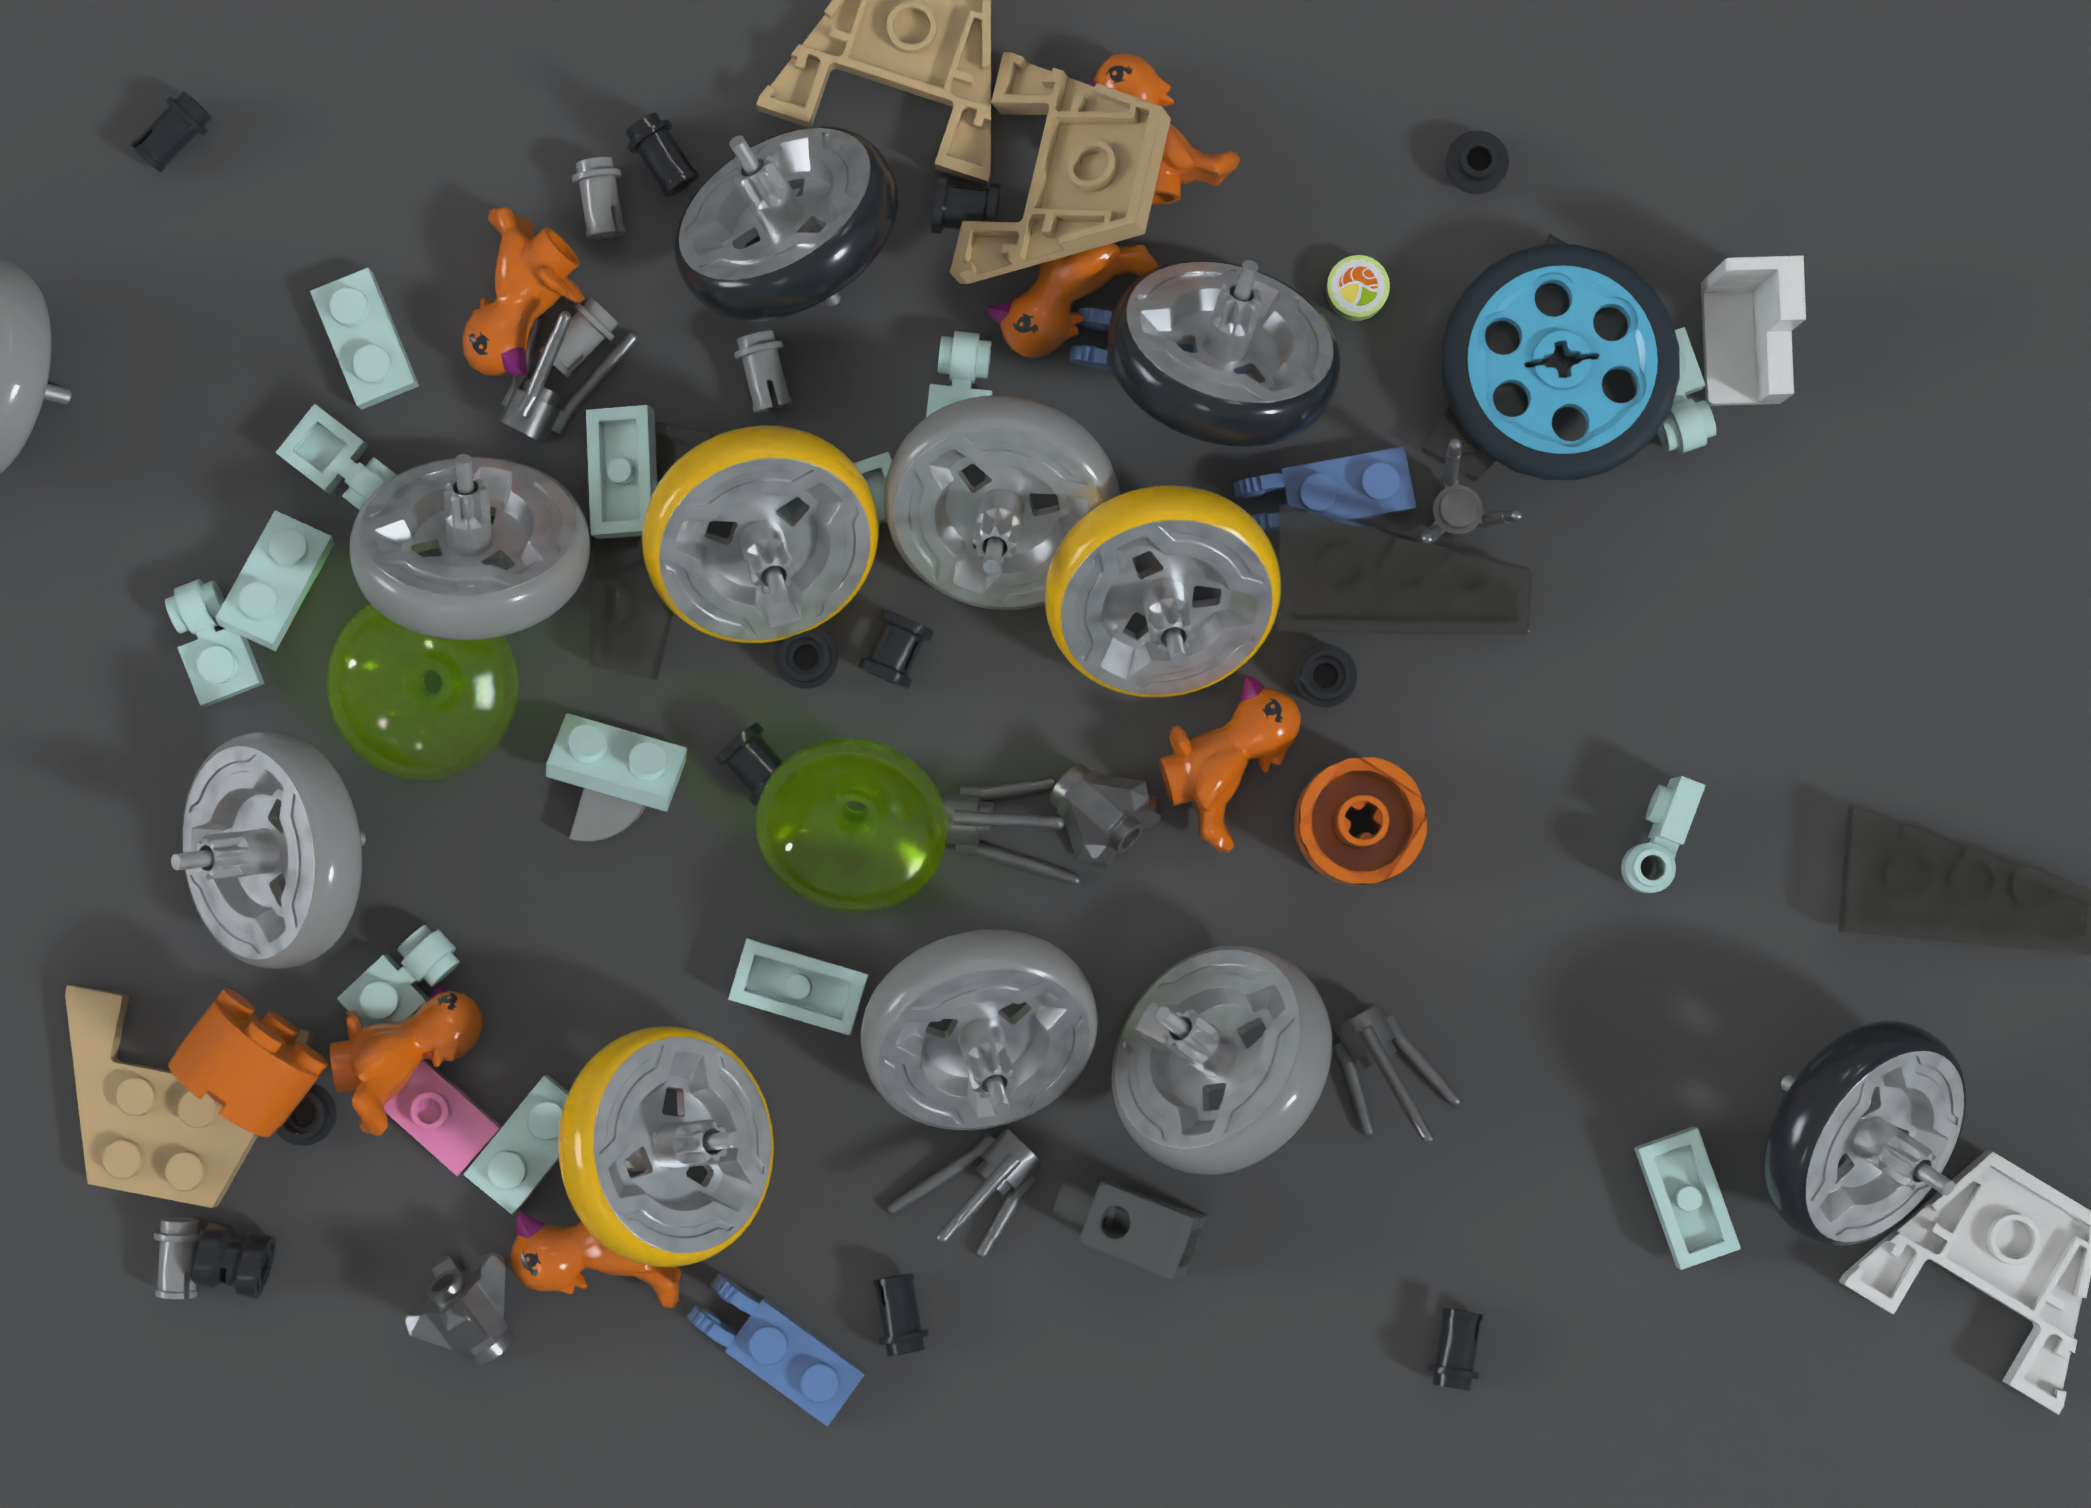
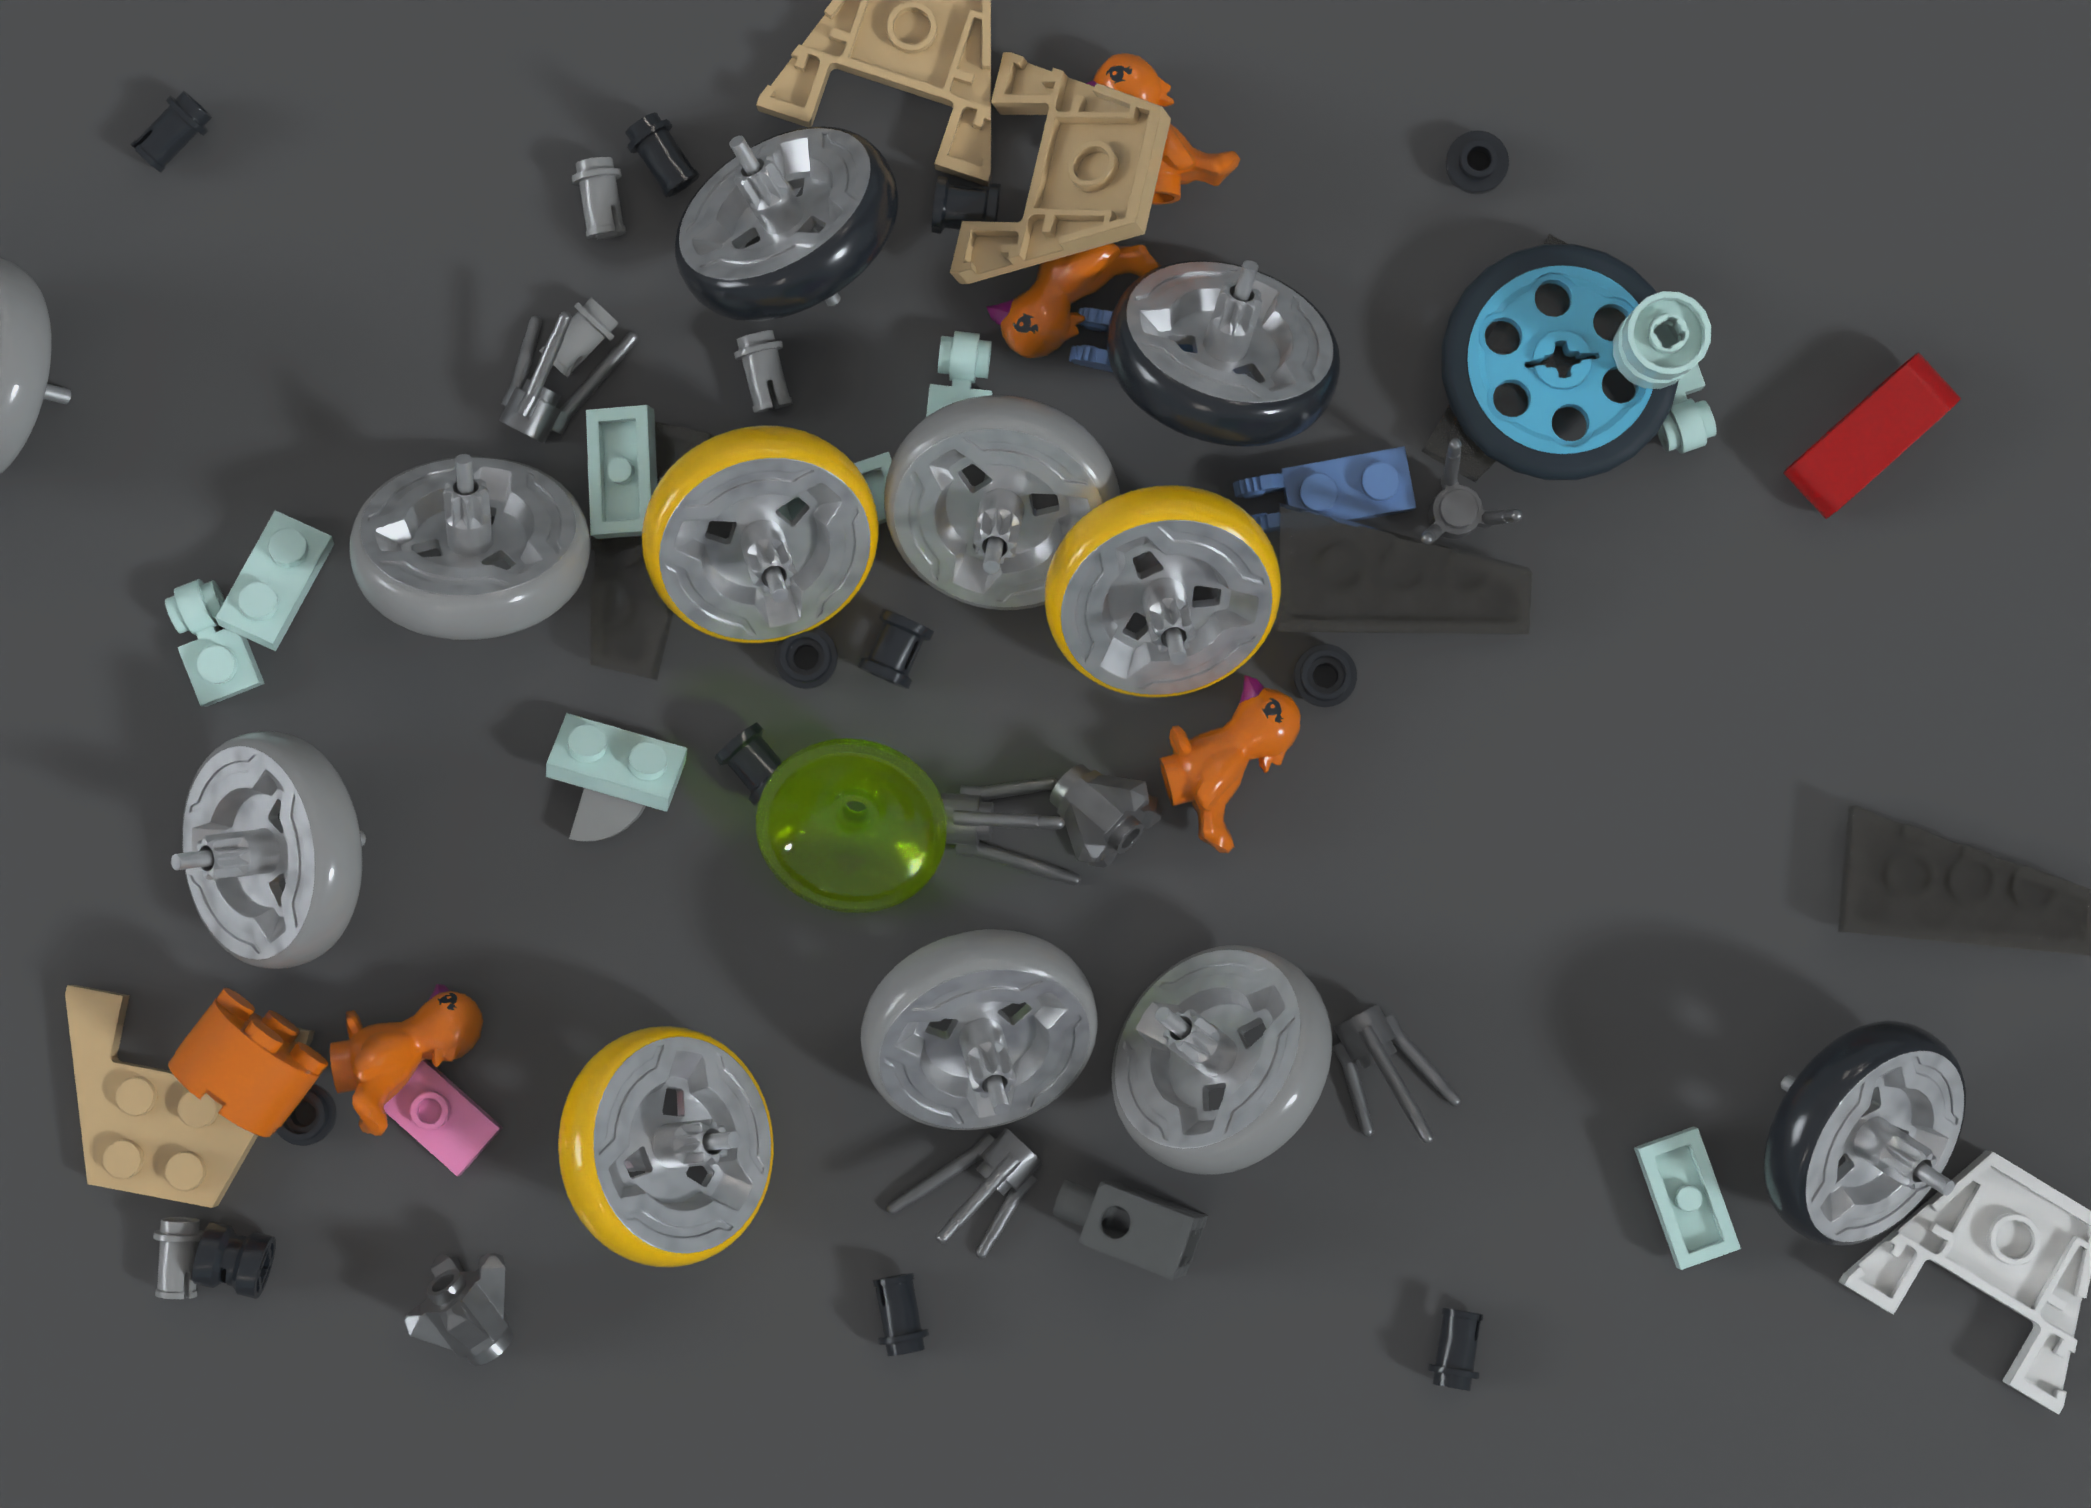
light aqua plate [275,404,396,510] -> none
light aqua plate [310,268,419,410] -> none
clear neon green dish [327,604,518,780] -> none
light aqua plate [337,925,460,1027] -> none
orange animal [462,207,585,377] -> none
light aqua plate [463,1074,569,1215] -> none
orange animal [510,1211,681,1308] -> none
medium blue hinge [687,1273,866,1427] -> none
light aqua plate [728,938,869,1036] -> none
orange brick [1294,757,1427,886] -> none
tile [1325,255,1390,321] -> none
light aqua plate [1621,776,1706,893] -> none
white panel [1701,255,1806,406] -> none
none -> light aqua wheel [1613,291,1711,389]
none -> red beam [1783,352,1961,519]

